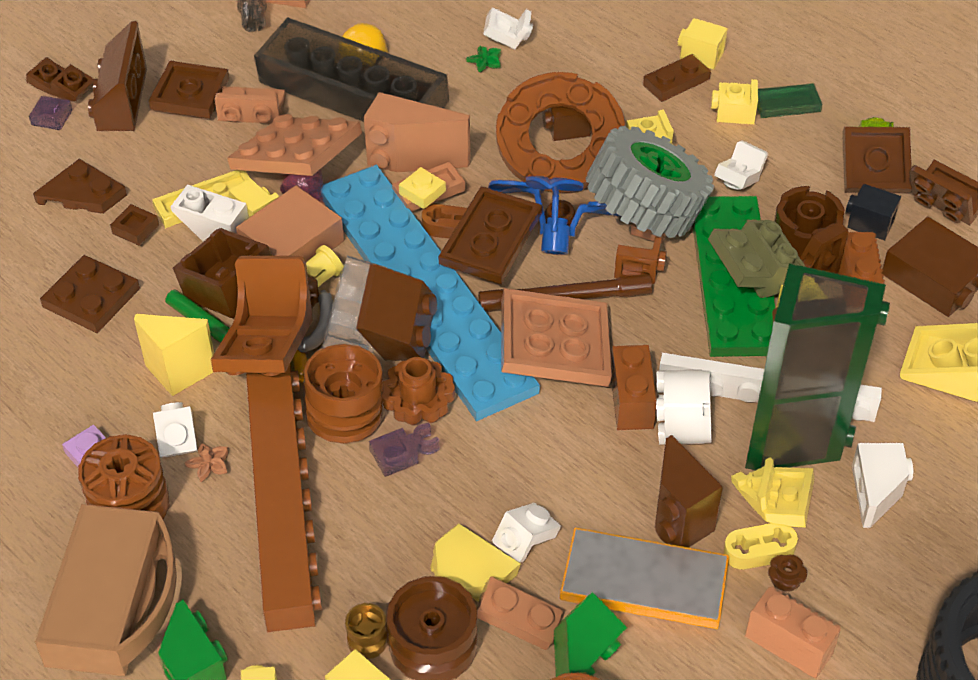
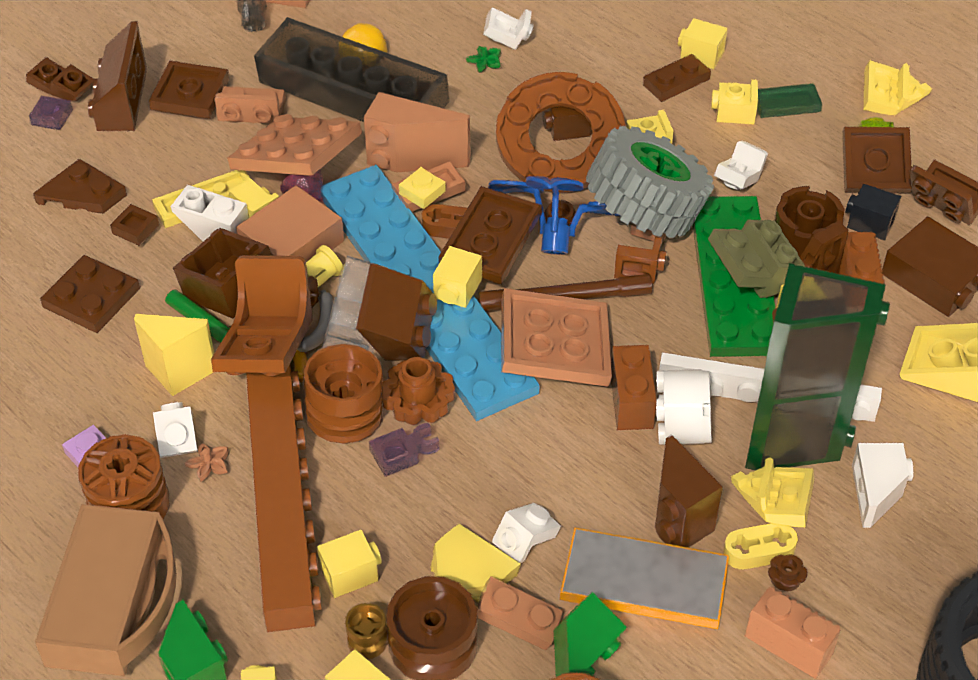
none -> light yellow brick [317,530,382,598]
none -> light yellow brick [433,246,482,308]
none -> light yellow slope [863,60,932,115]

